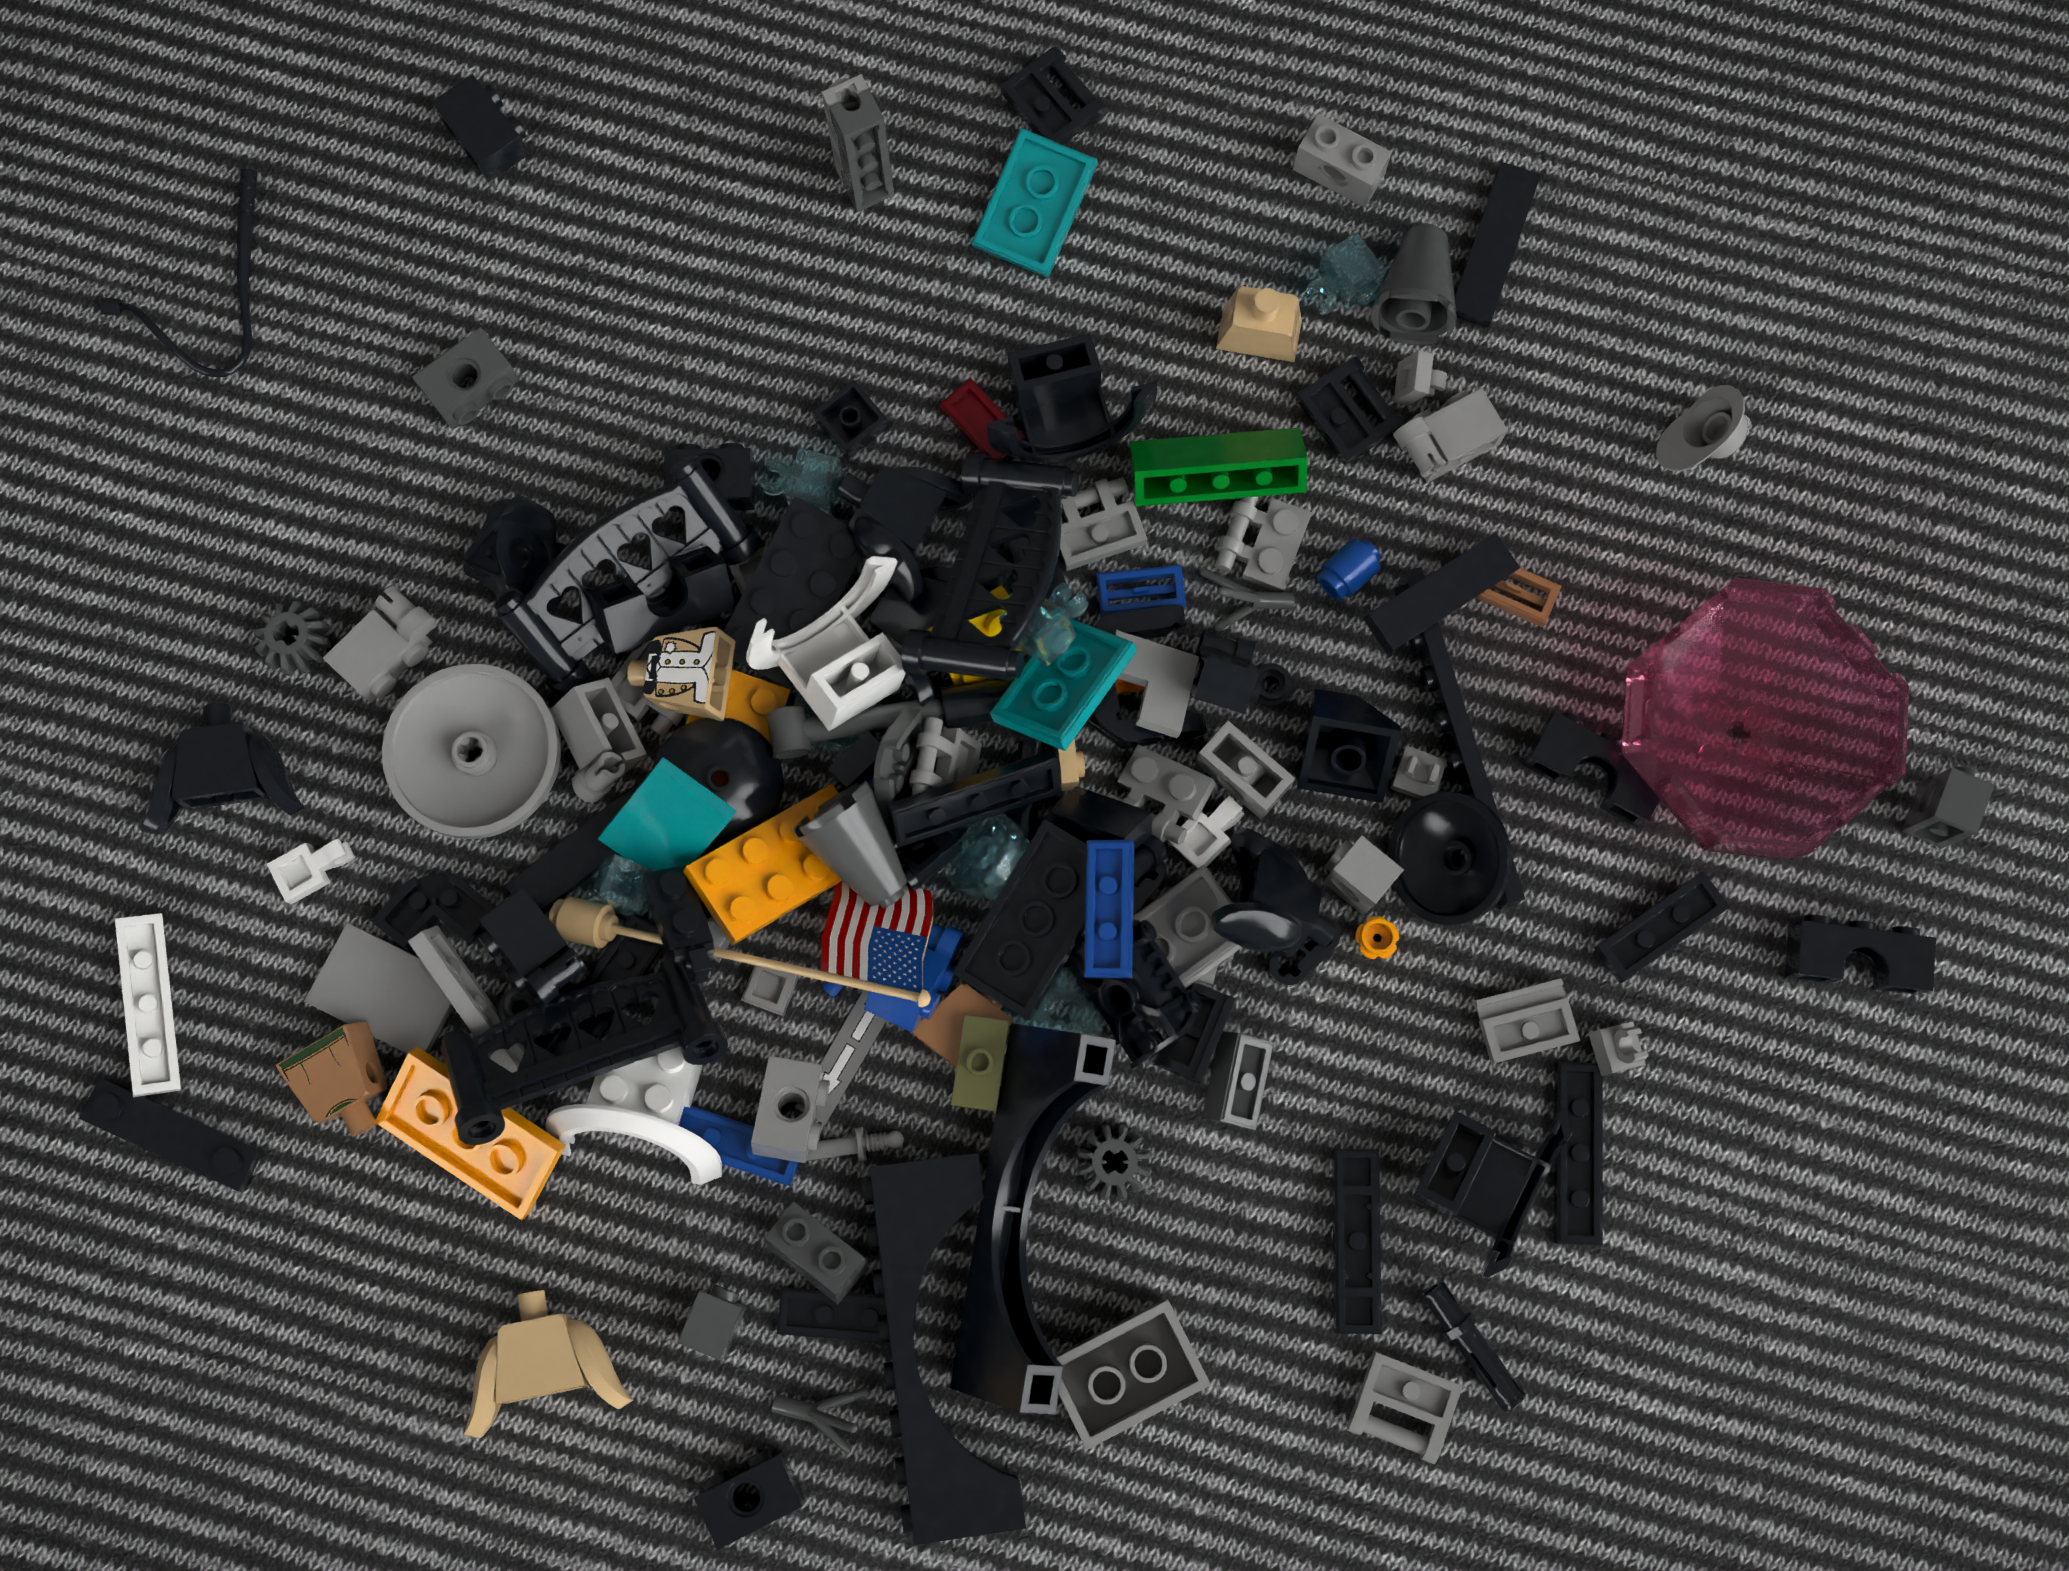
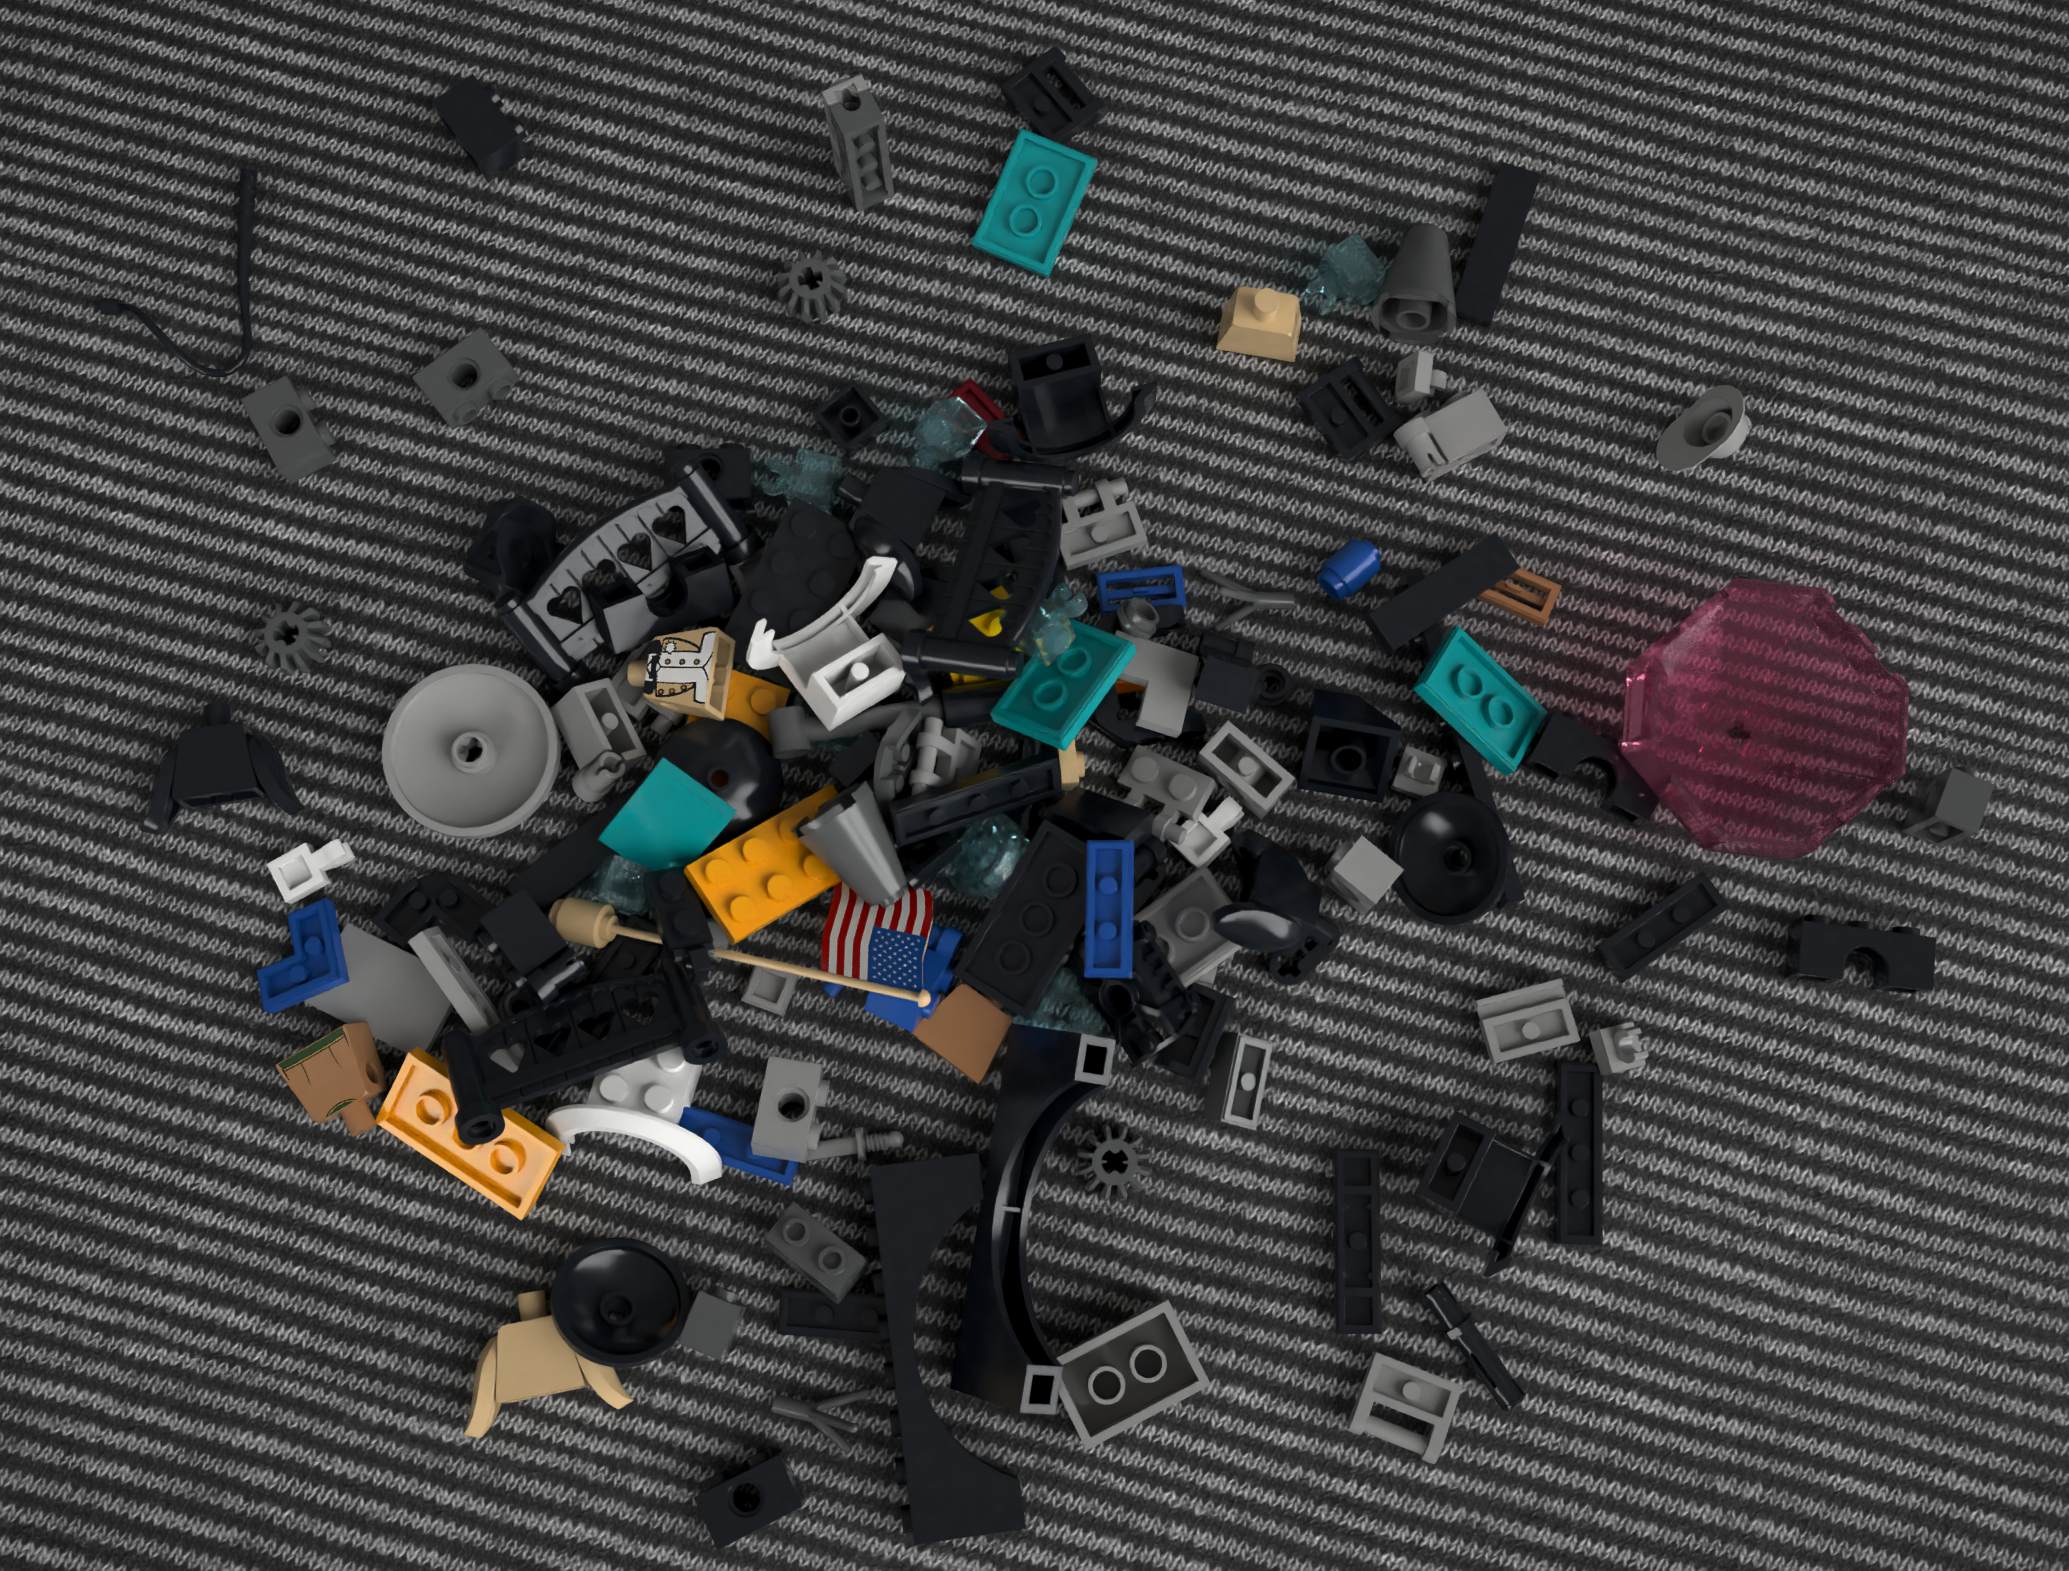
black plate [78,1077,264,1192] -> none
white plate [115,913,181,1097] -> none
light grey hinge [323,586,435,702] -> none
light grey sticker [795,990,886,1125] -> none
olive plate [951,1014,1009,1112] -> none
green brick [1130,427,1308,507] -> none
light grey plate [1215,496,1312,592] -> none
light grey brick [1293,113,1392,208] -> none
light orange plate [1355,916,1399,959] -> none
none -> dark grey brick [240,375,337,484]
none -> blue tile [256,898,349,1014]
none -> black dish [550,1237,690,1368]
none -> dark grey gear [776,249,848,324]
none -> clear light blue brick [908,397,987,471]
none -> dark grey plate [1117,597,1159,639]
none -> teal tile [1412,625,1548,776]

